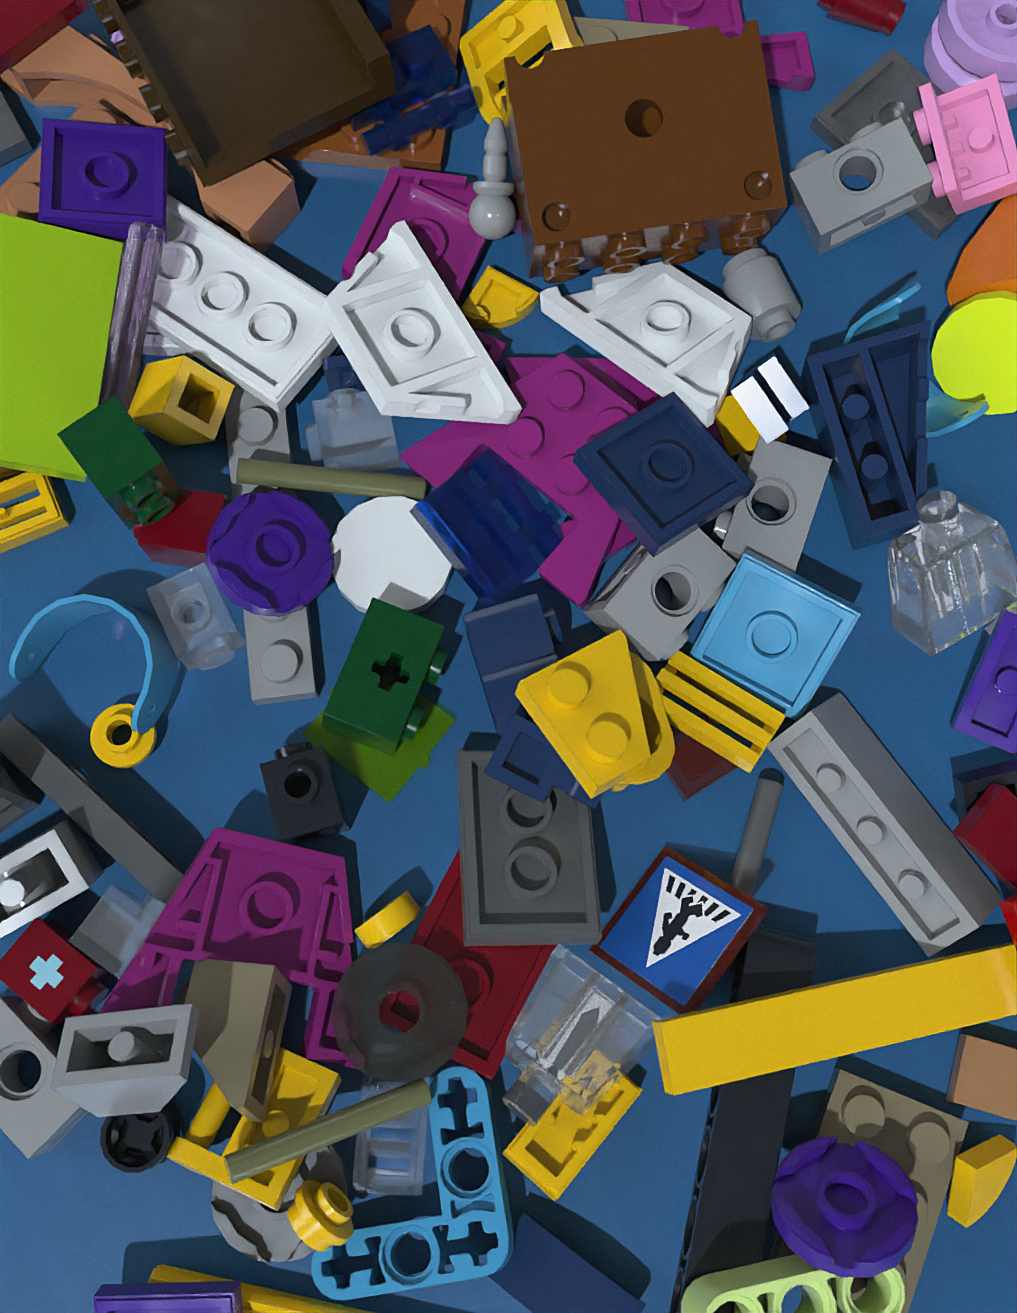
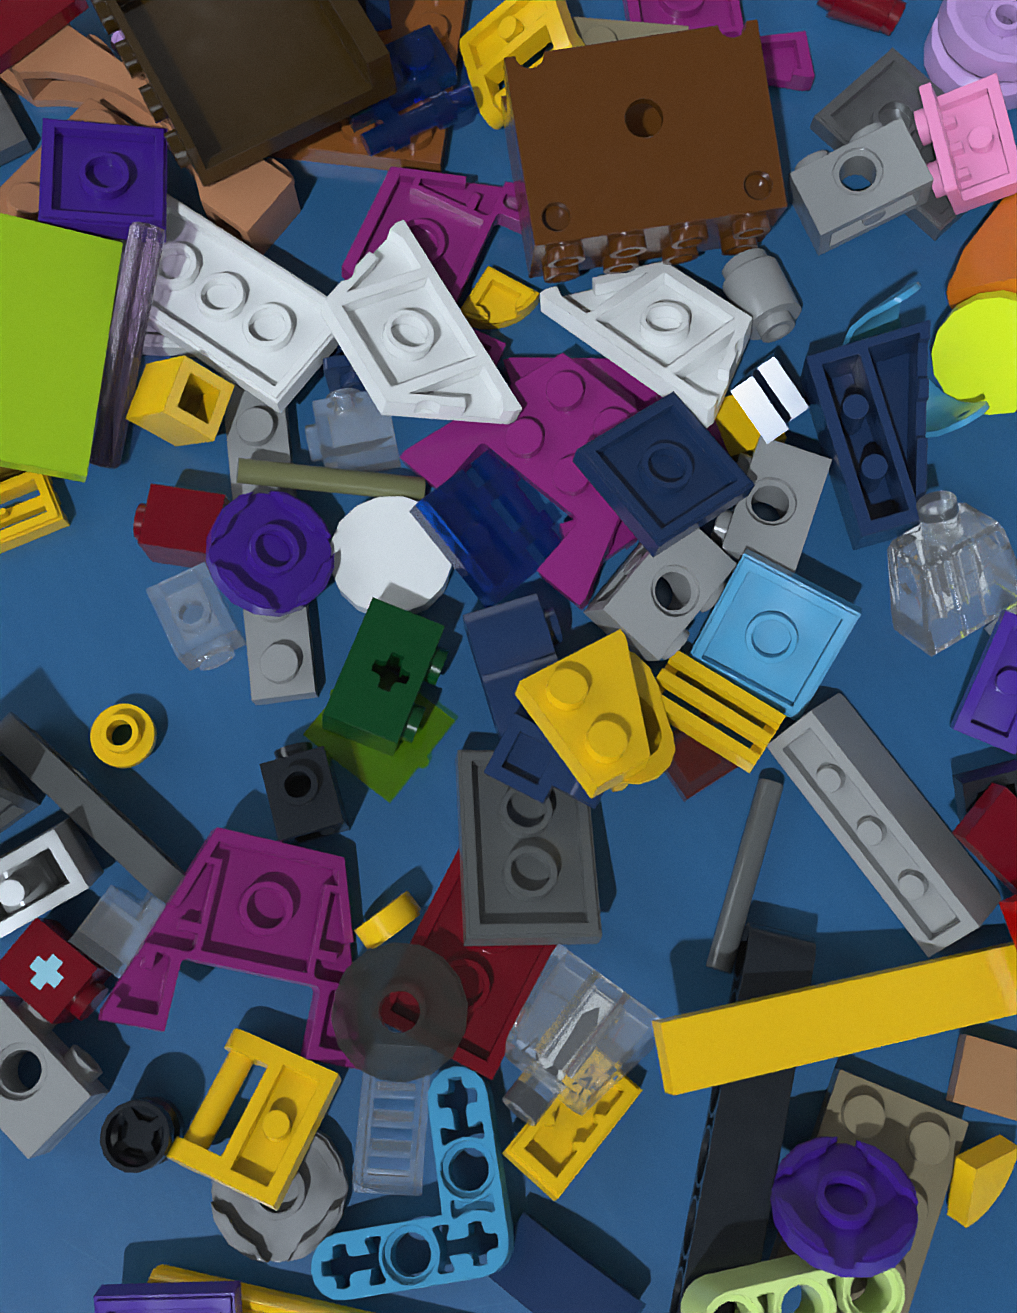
dark azure piece [9,594,178,734] -> none
light grey slope [50,1003,199,1117] -> none
dark green brick [57,395,182,530] -> none
dark tan slope [177,959,292,1123] -> none
olive bar [223,1078,432,1184] -> none
yellow plate [288,1180,353,1252] -> none
light grey bar [469,117,516,240] -> none
piece [589,846,769,1015] -> none

